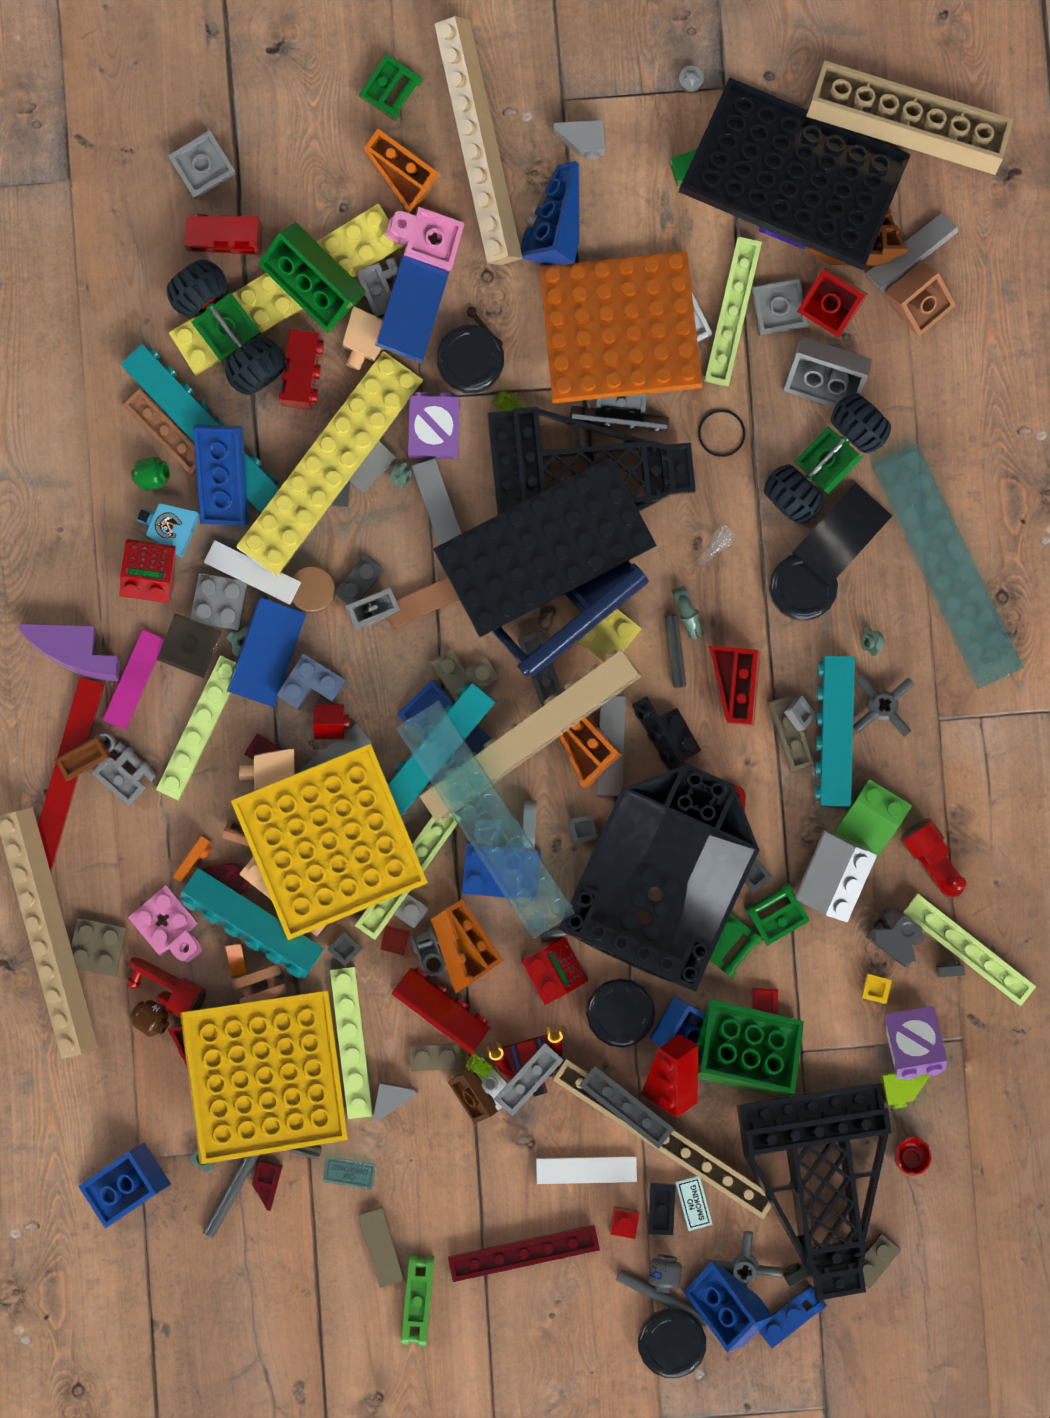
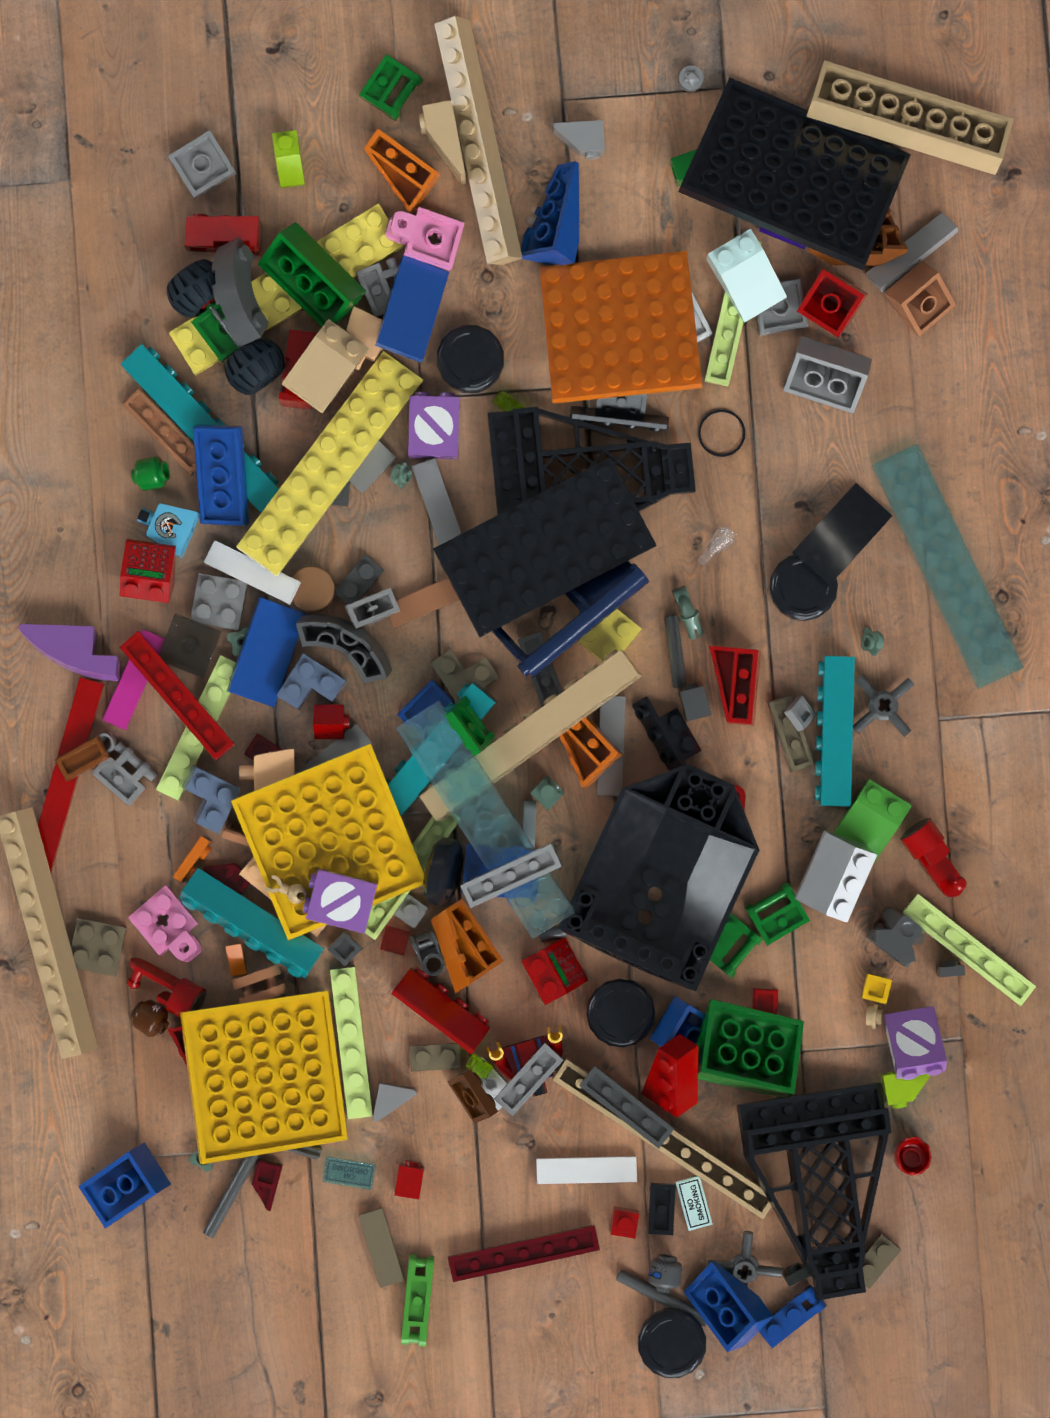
dark brown hinge [467,307,503,346] -> none
dark grey plate [568,814,598,844] -> none
dark grey plate [745,858,772,893] -> none
black plate [764,393,891,524] -> none
none -> red plate [119,631,235,761]
none -> sand blue brick [182,765,241,834]
none -> dark grey brick [212,237,269,347]
none -> tan arm [266,875,307,904]
none -> lime slope [272,130,305,188]
none -> tan slope [282,319,369,413]
none -> dark grey brick [296,614,392,683]
none -> medium lavender brick [302,868,377,934]
none -> red brick [394,1160,425,1200]
none -> tan slope [419,100,466,185]
none -> black piece [423,837,463,906]
none -> green plate [445,696,495,756]
none -> light grey plate [460,842,562,908]
none -> sand green brick [530,776,565,810]
none -> dark grey brick [679,683,712,722]
none -> light aqua slope [706,229,787,323]
none -> tan plate [866,1004,883,1029]

